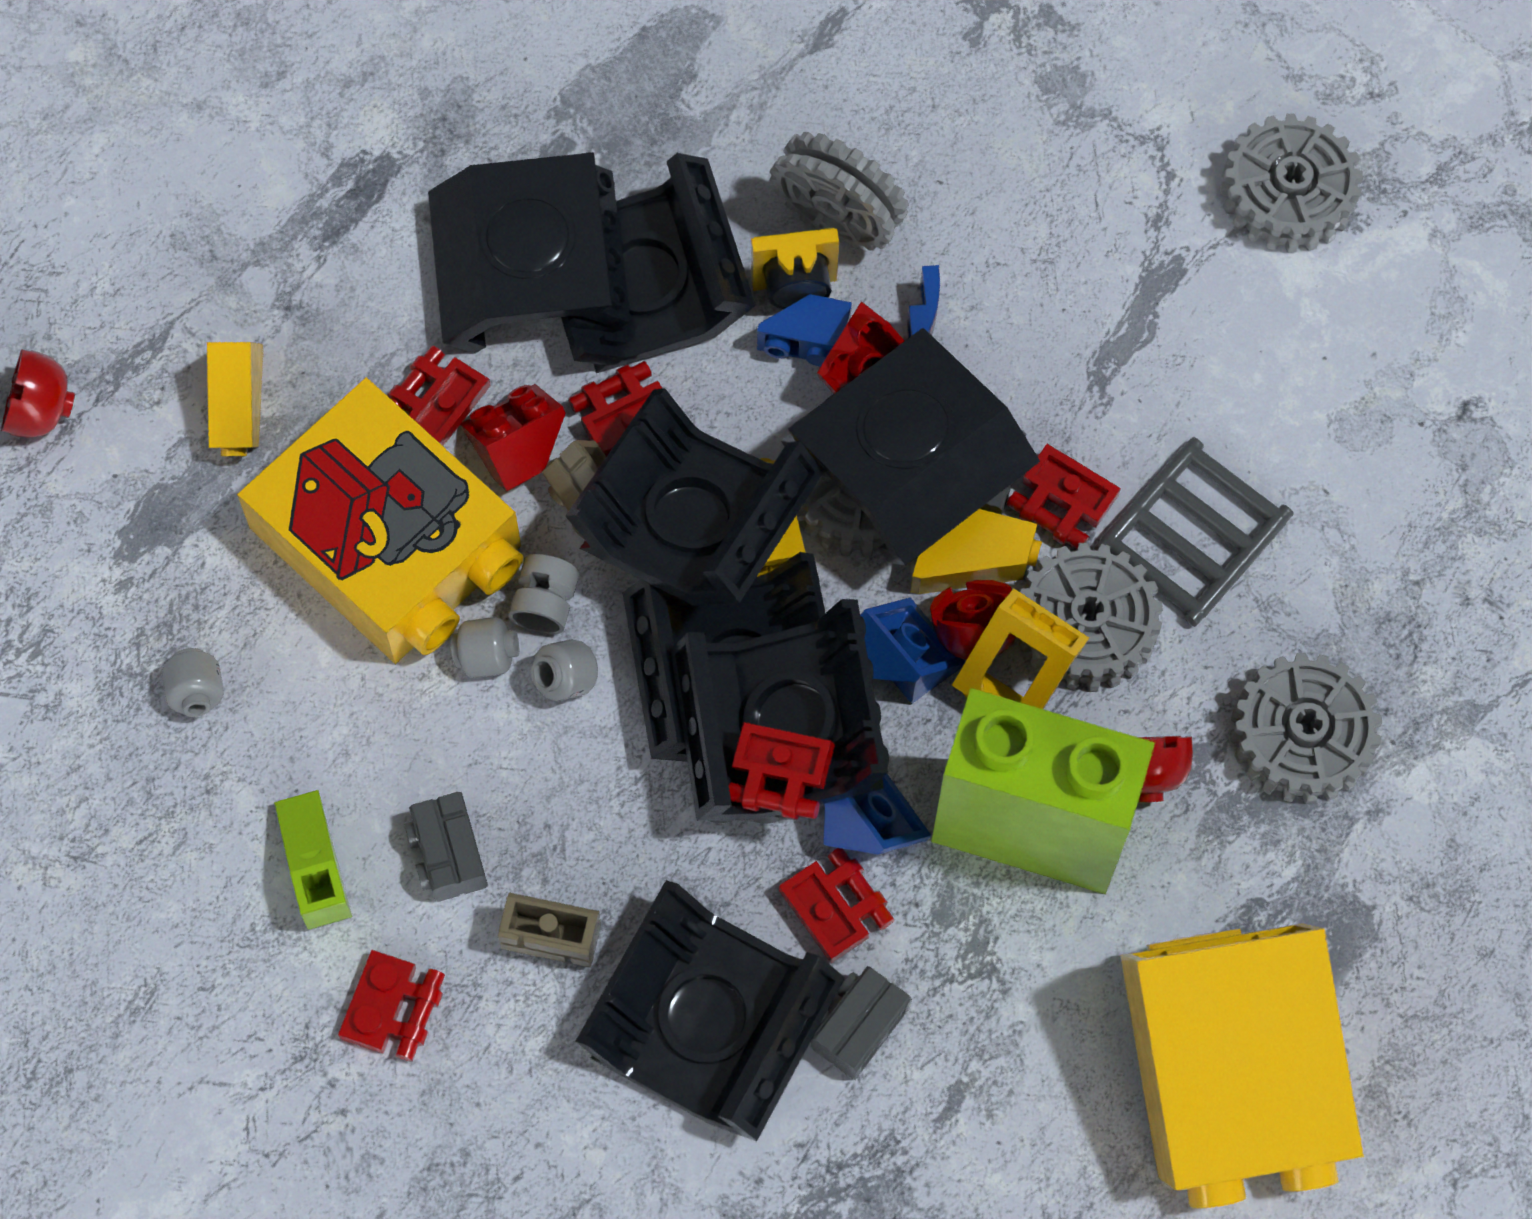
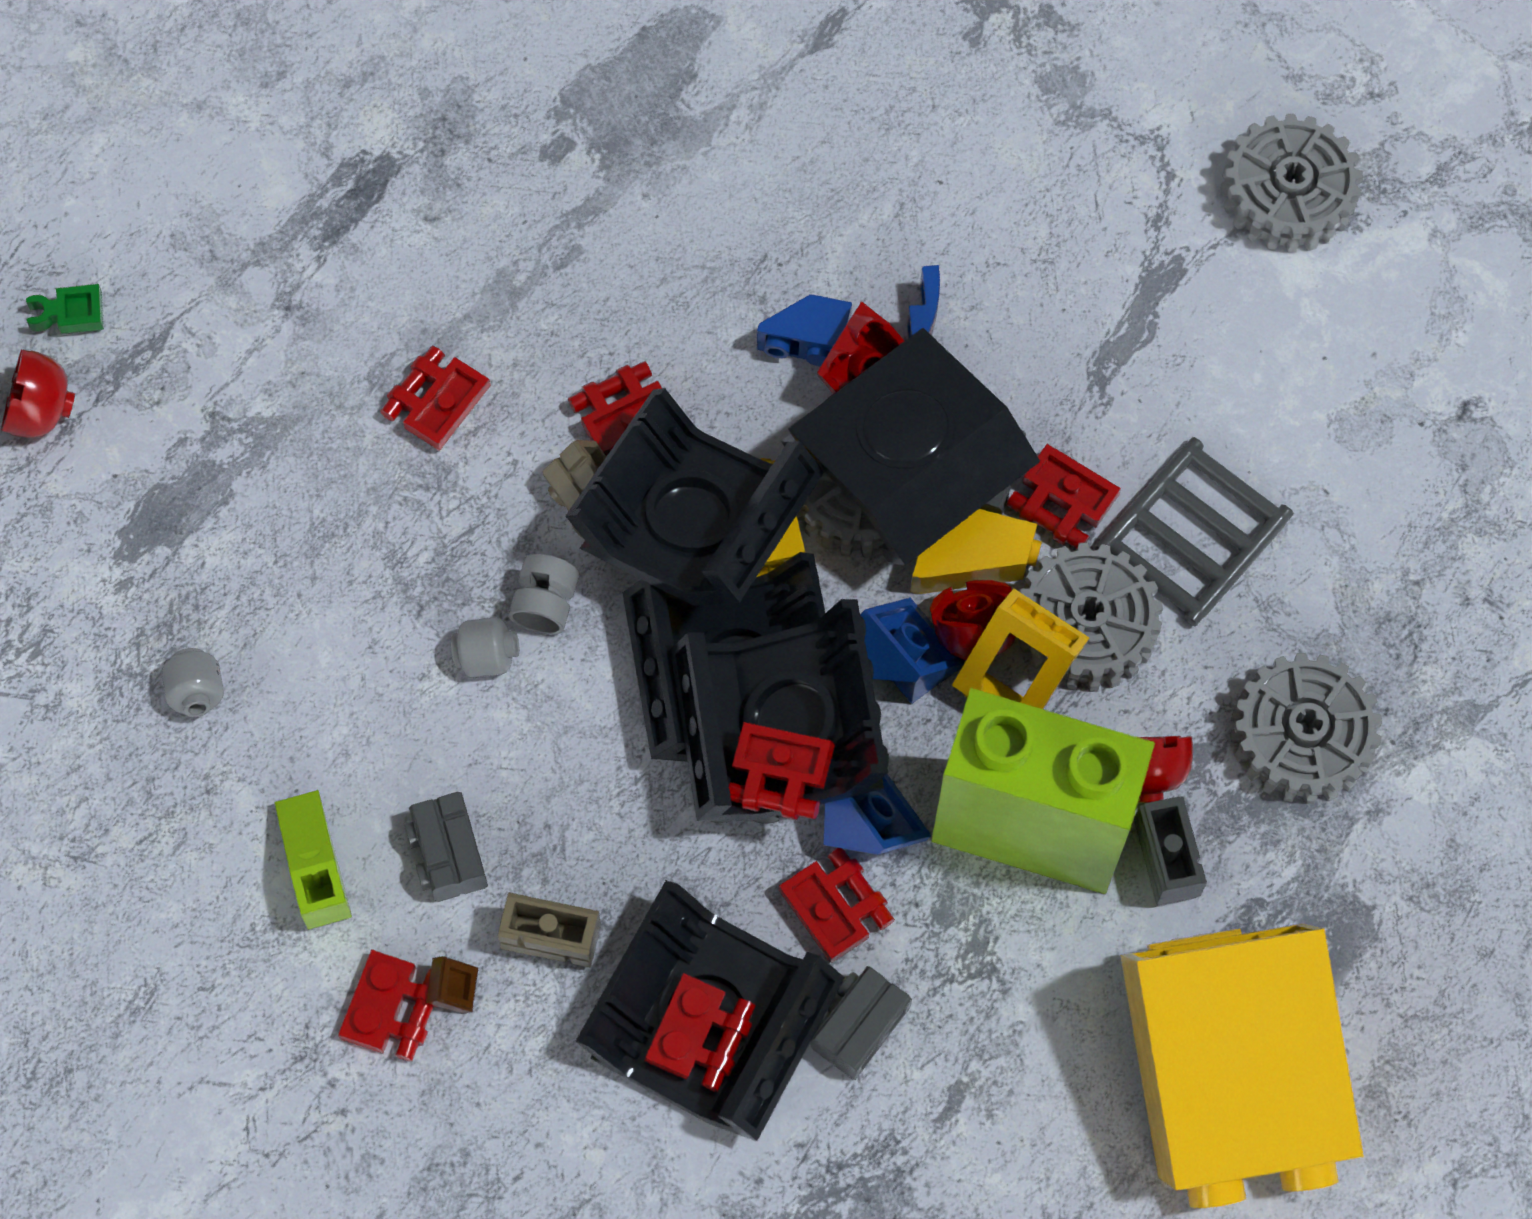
yellow slope [207,342,263,456] -> none
yellow brick [237,377,523,665] -> none
black panel [428,152,631,354] -> none
red slope [461,384,566,491] -> none
light grey head [531,639,598,701] -> none
black panel [561,153,756,373] -> none
piece [751,228,839,309] -> none
light grey piece [769,132,909,251] -> none
none -> green plate [26,284,104,334]
none -> reddish brown tile [426,956,479,1014]
none -> red plate [645,973,755,1091]
none -> dark grey brick [1134,796,1207,905]

